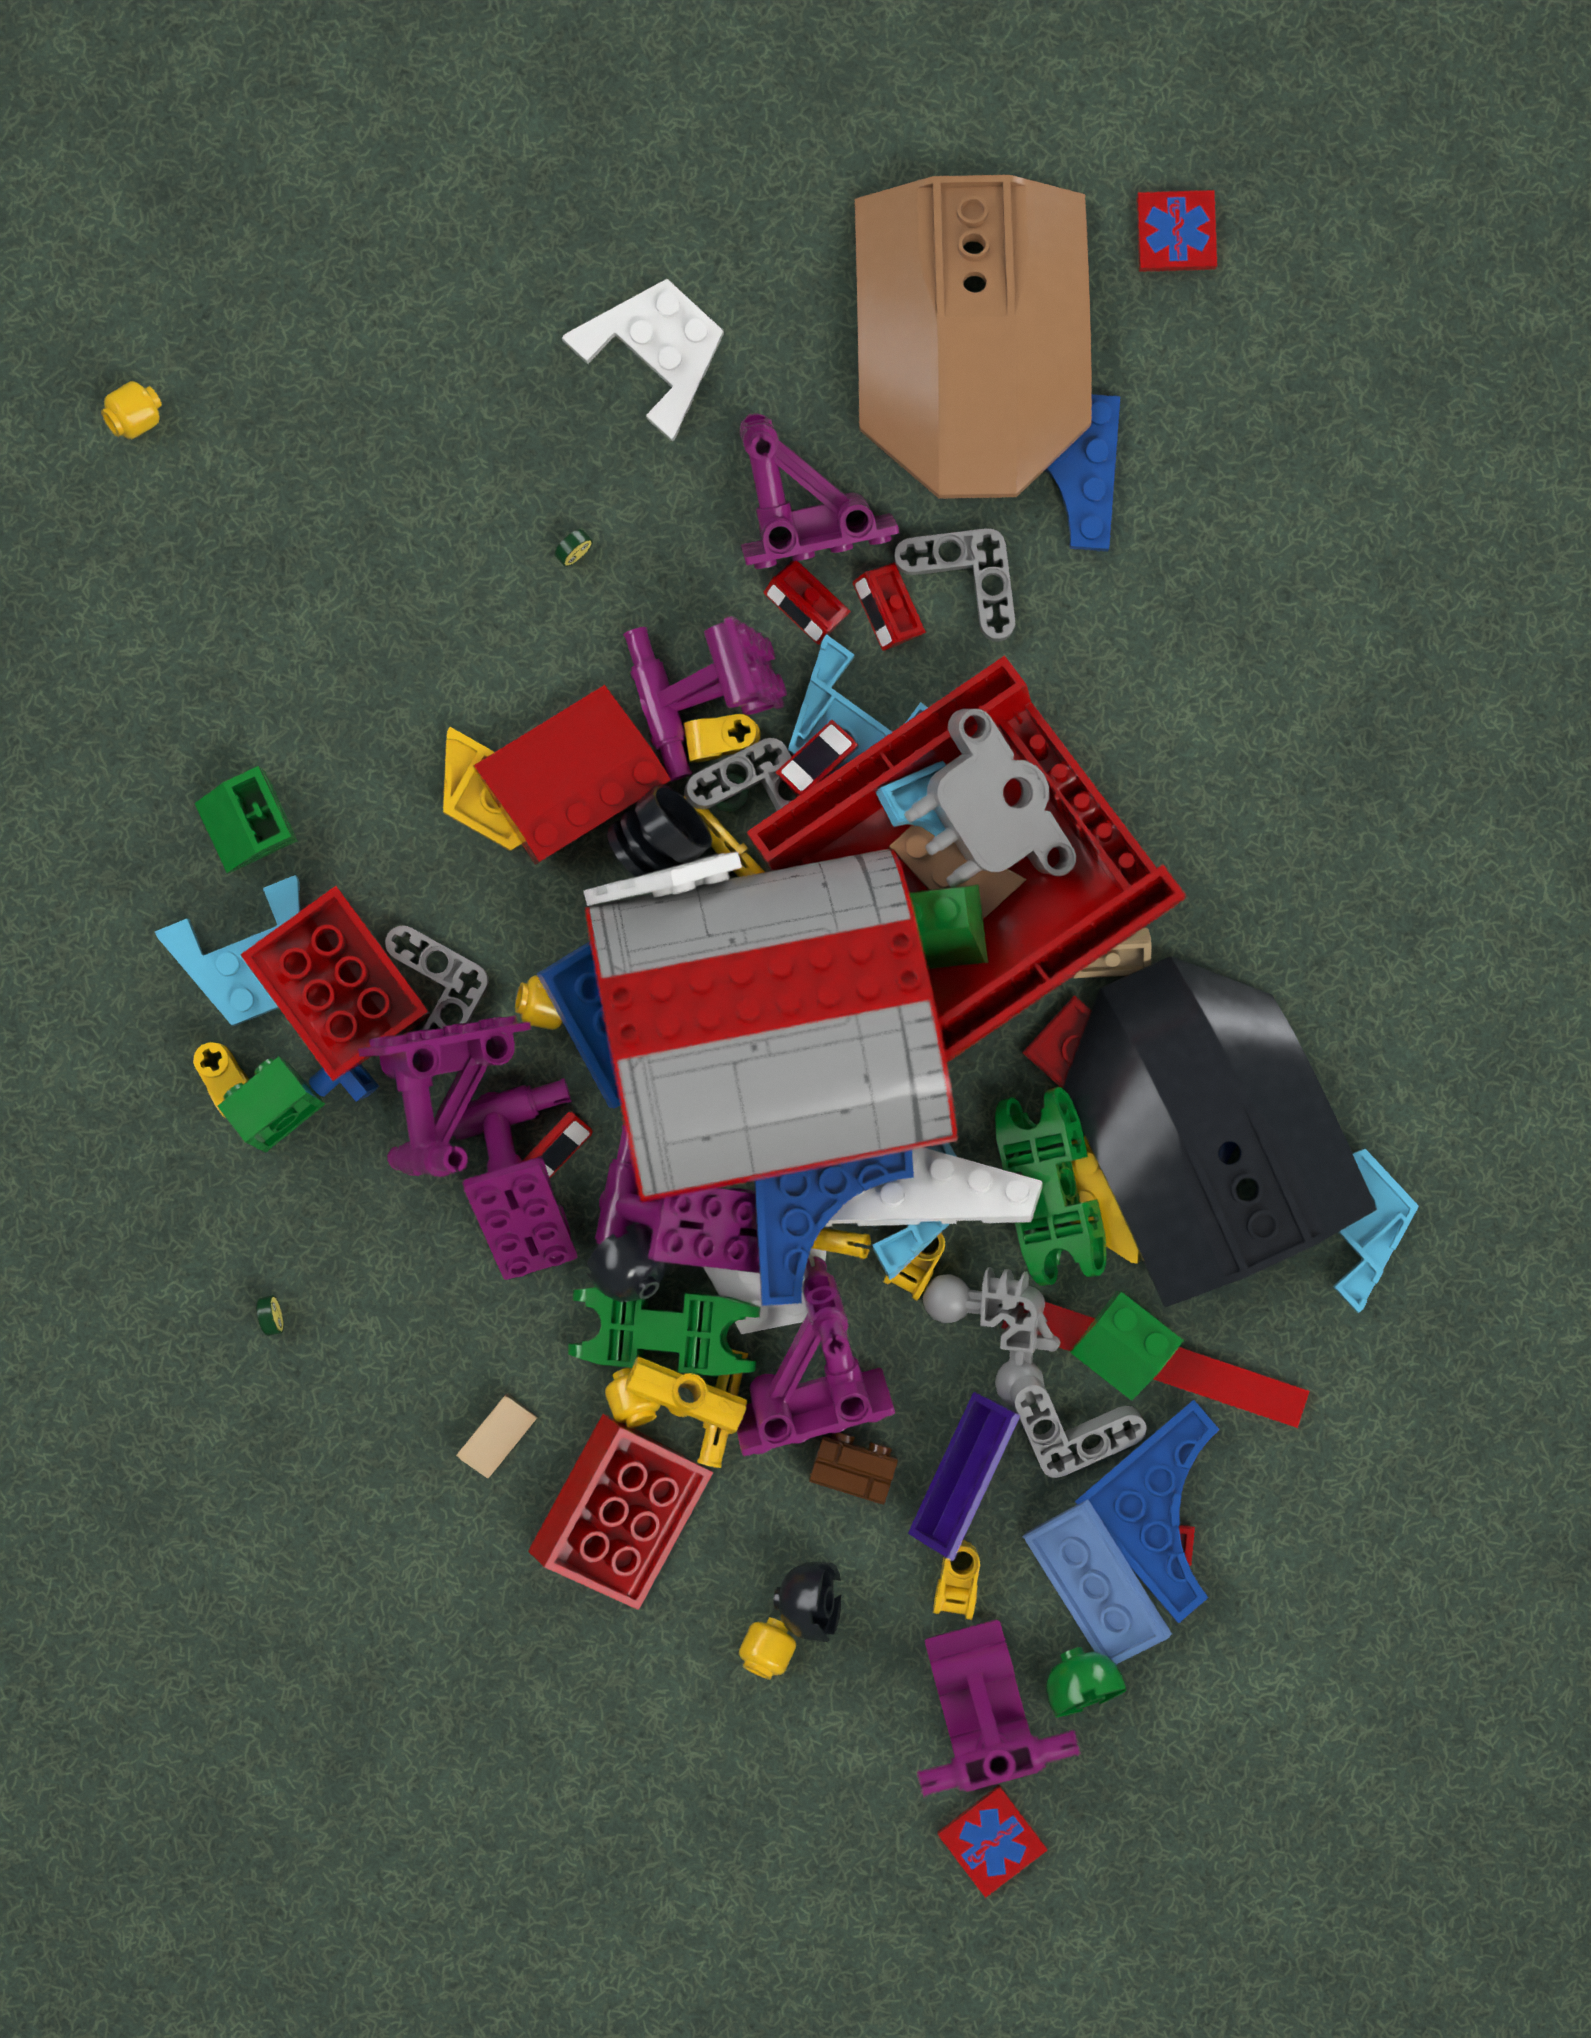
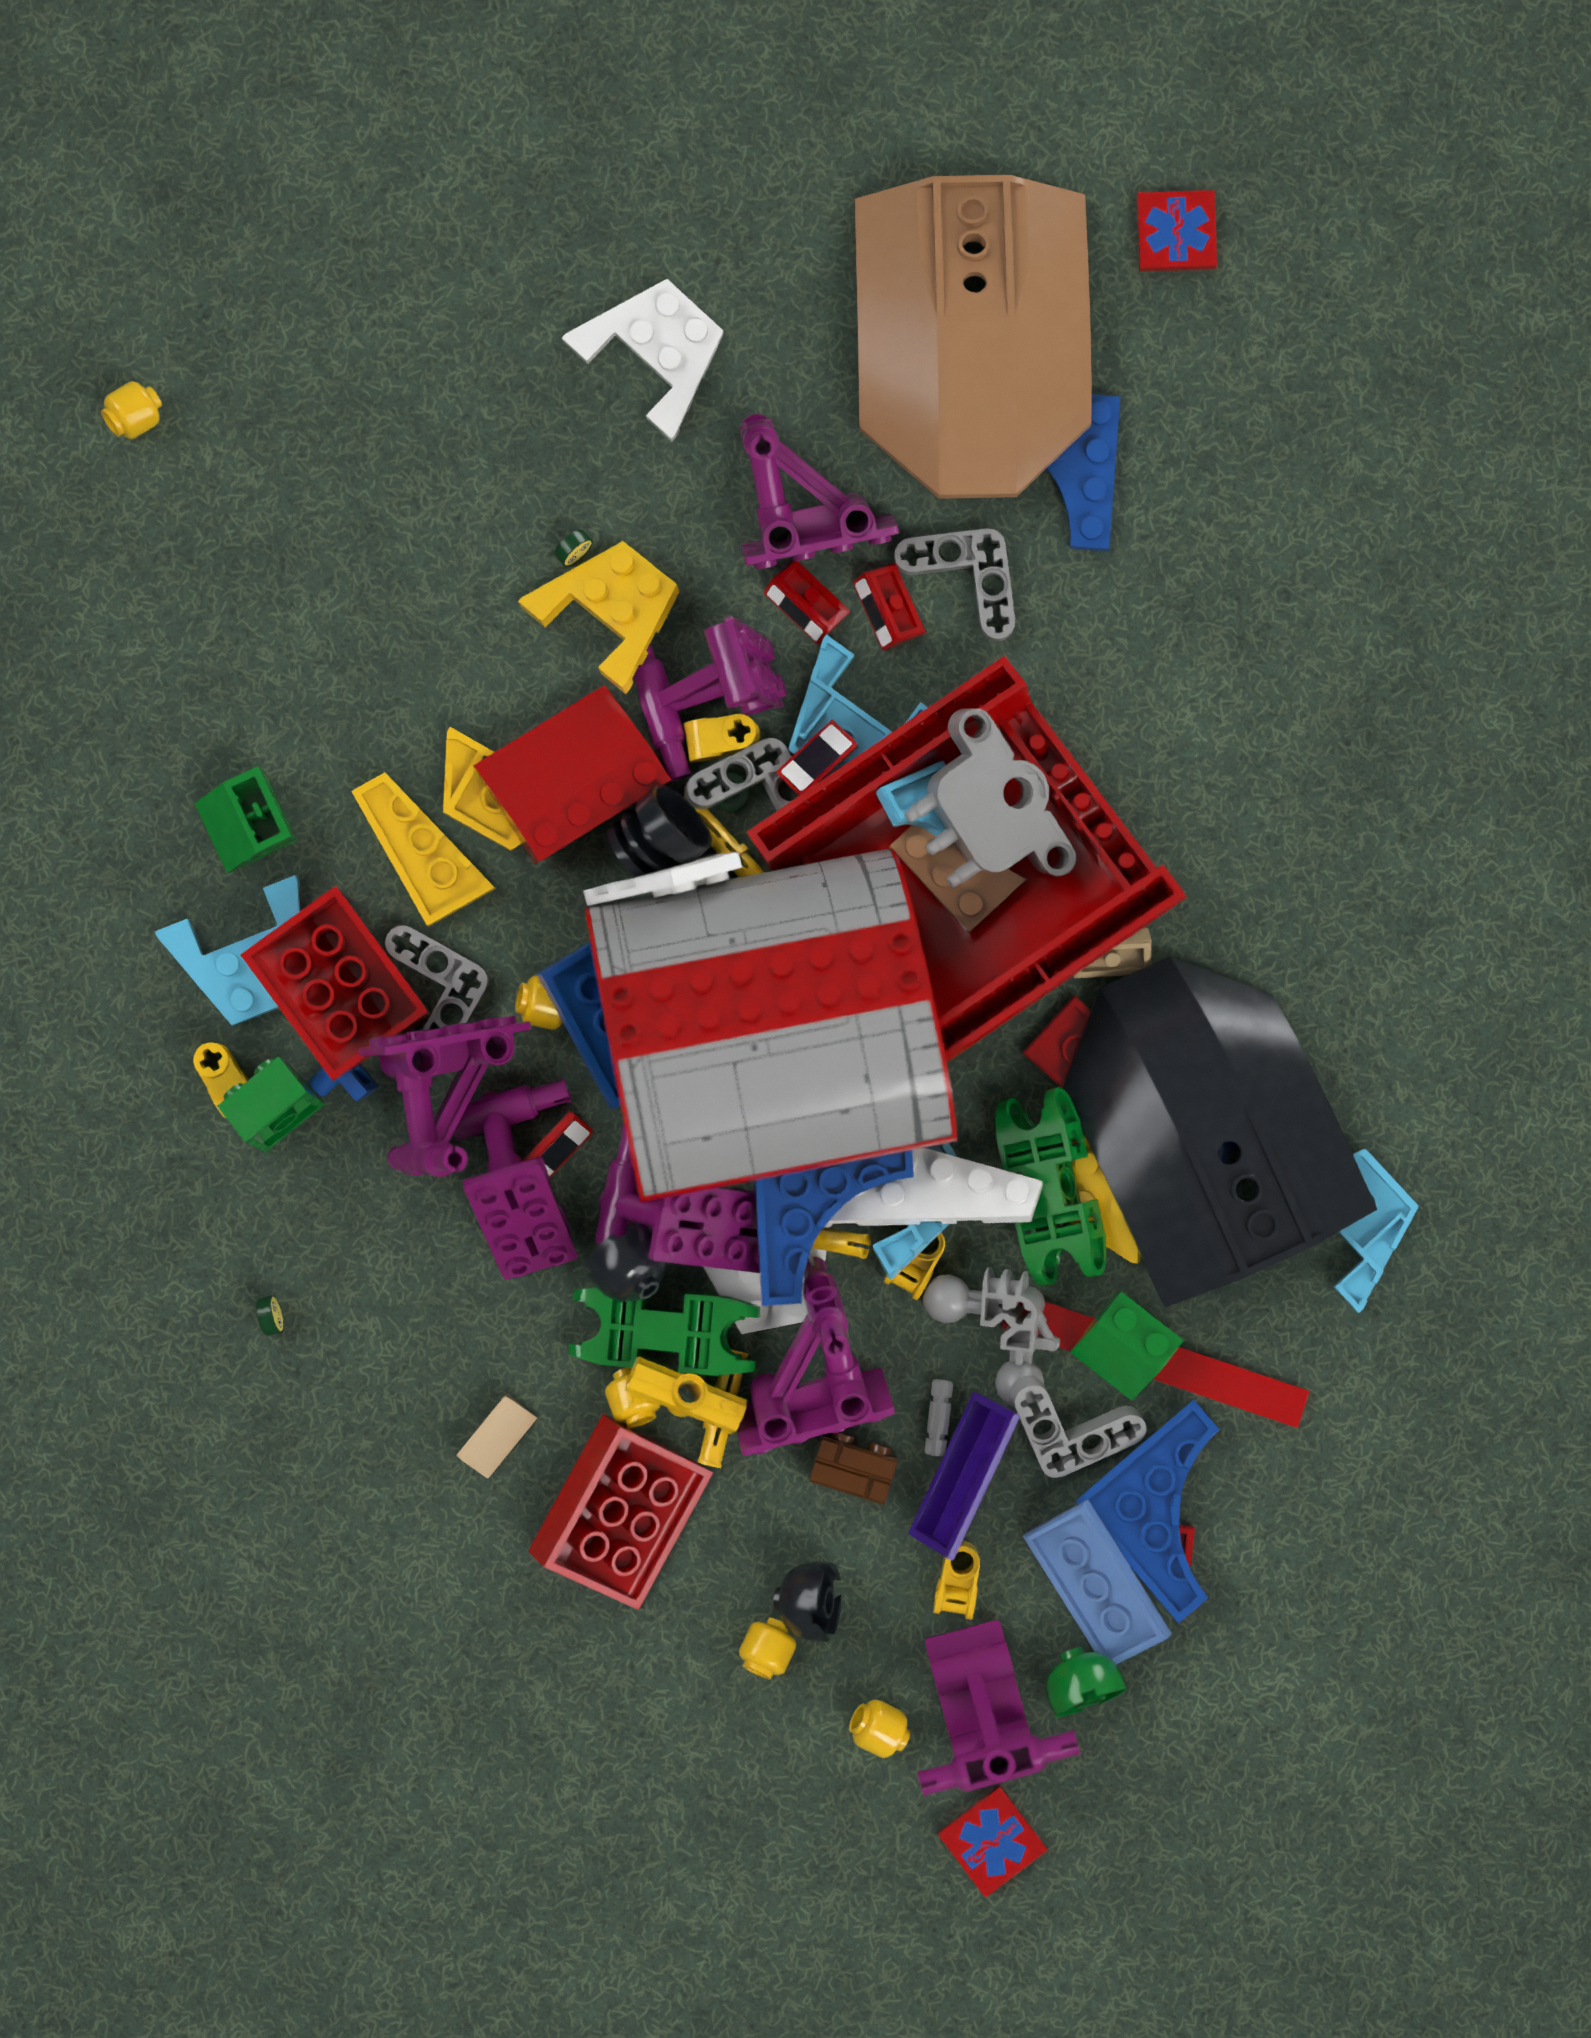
green slope [909,884,988,969] -> none
none -> yellow wing [351,772,496,927]
none -> yellow wing [518,541,680,694]
none -> yellow head [849,1699,910,1758]
none -> light grey axle [924,1379,953,1457]

